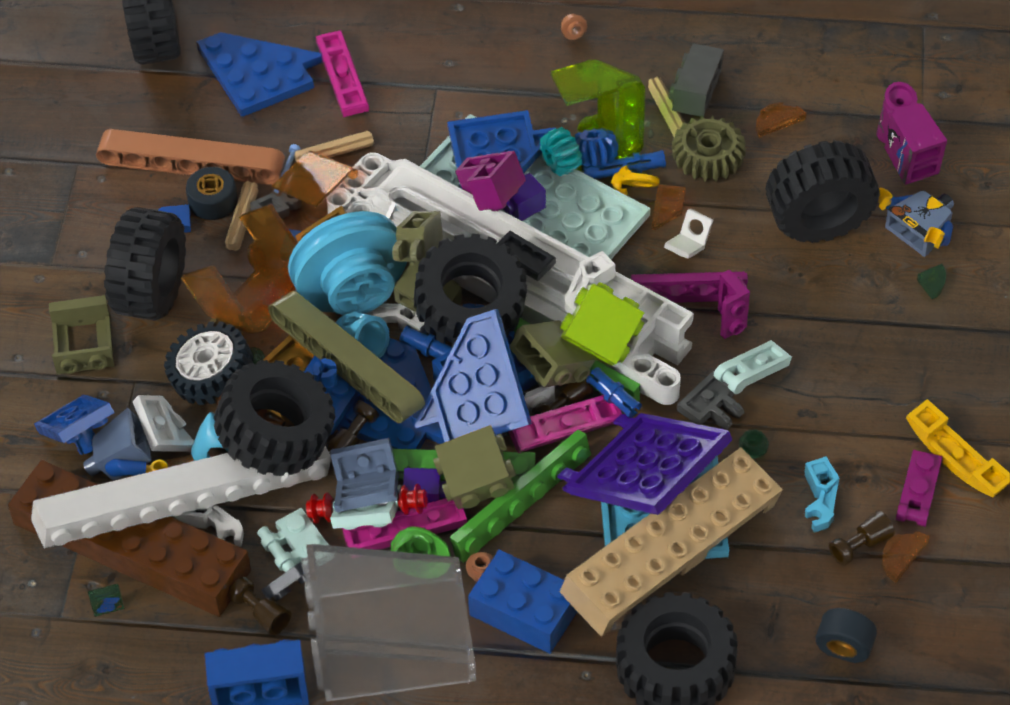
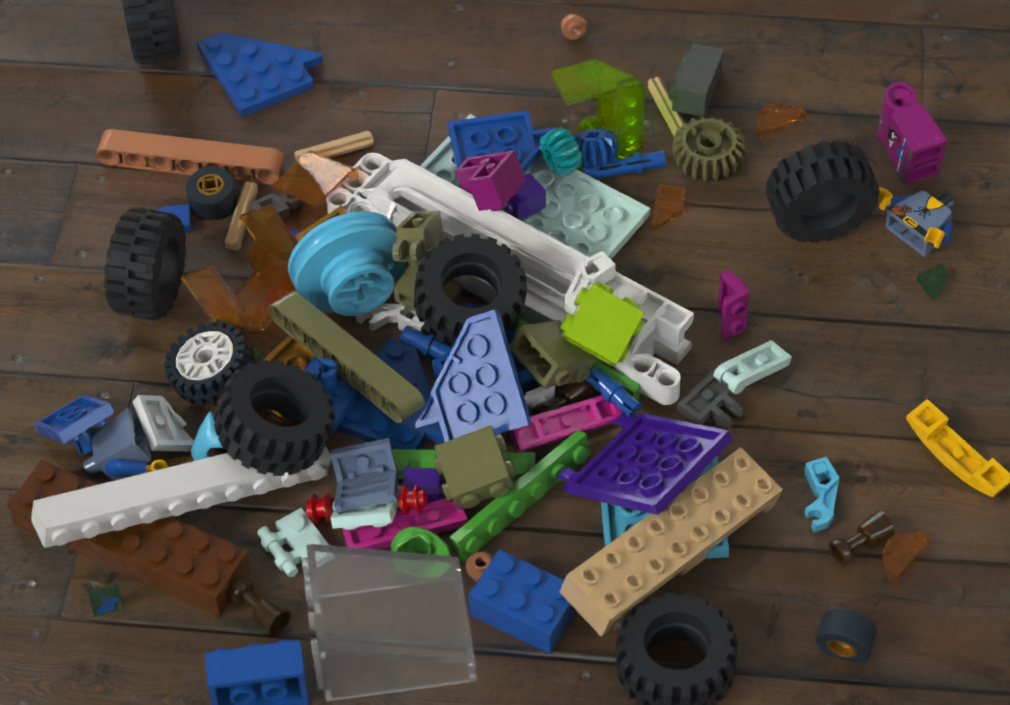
olive panel [49,295,114,374] -> none
white piece [176,505,244,547] -> none
plate [261,556,317,601] -> none
light blue piece [274,144,301,193] -> none
dark pink plate [316,30,369,117] -> none
dark brown piece [325,400,380,453] -> none
medium azure piece [335,312,390,358] -> none
black plate [497,231,556,281] -> none
yellow piece [611,165,660,196] -> none
magenta fence [631,271,748,303] -> none
white bracket [664,209,713,259] -> none
clear green plate [739,429,769,458] -> none
magenta plate [896,450,943,527] -> none

